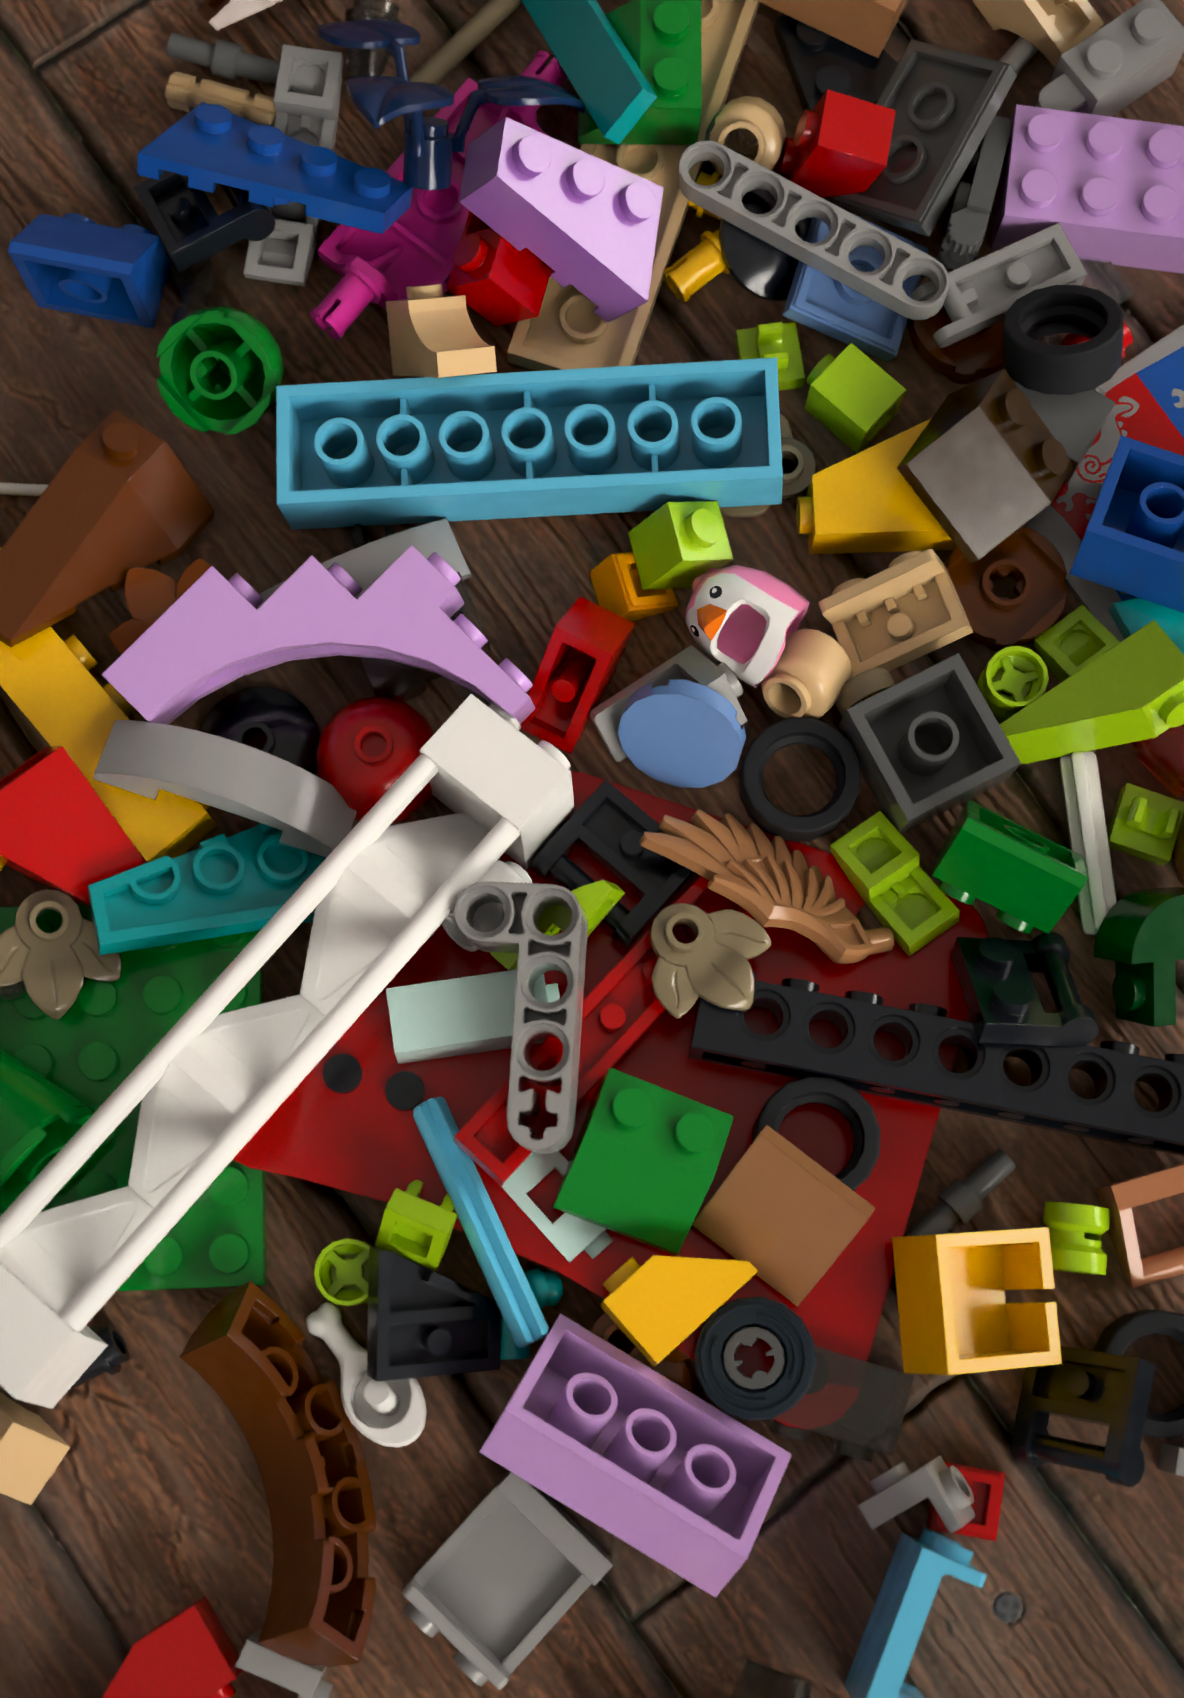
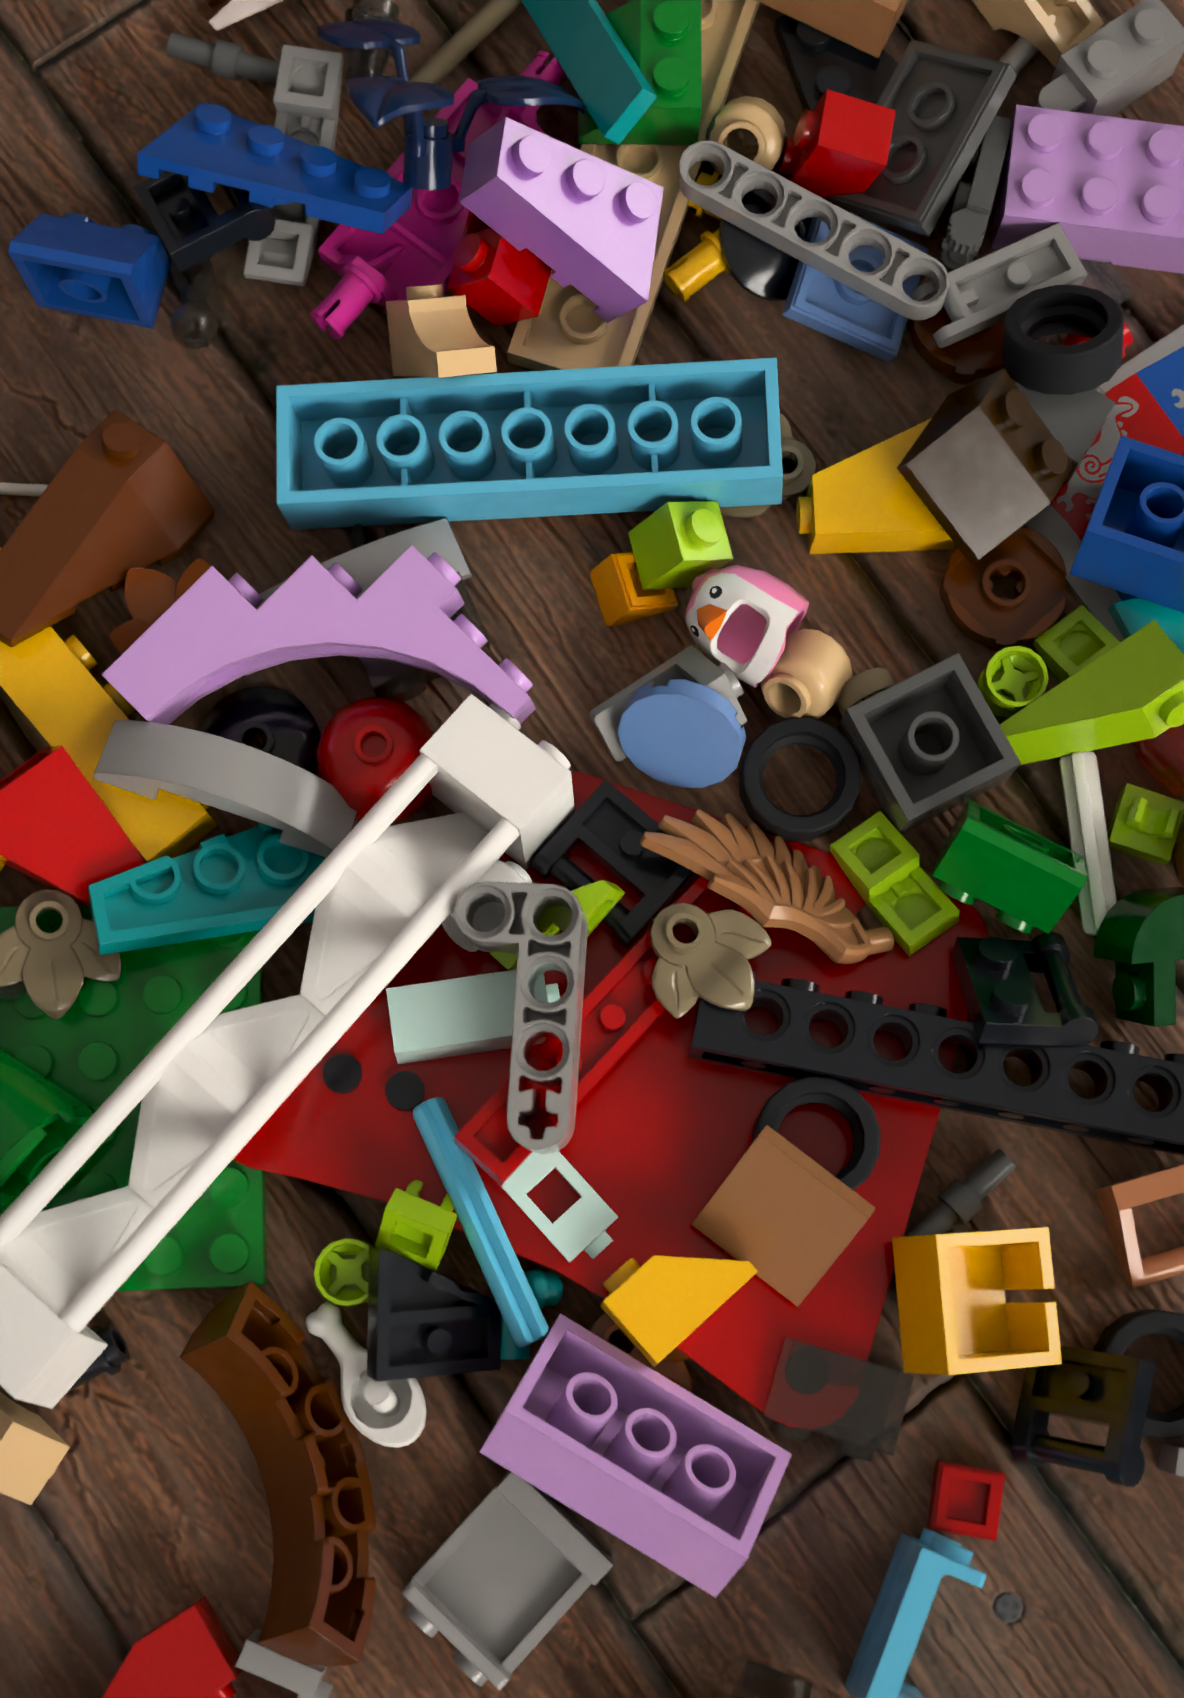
green cylinder [156,306,284,435] -> none
tan axle [165,72,277,127] -> none
red slope [520,596,635,754] -> none
green slope [552,1067,734,1256] -> none
black bush [694,1296,816,1421] -> none
lime tile [734,321,805,391] -> none
lime brick [804,343,906,454] -> none
tan bracket [818,549,973,677] -> none
light grey bracket [858,1456,975,1533] -> none
lime wheel [1043,1202,1111,1276] -> none

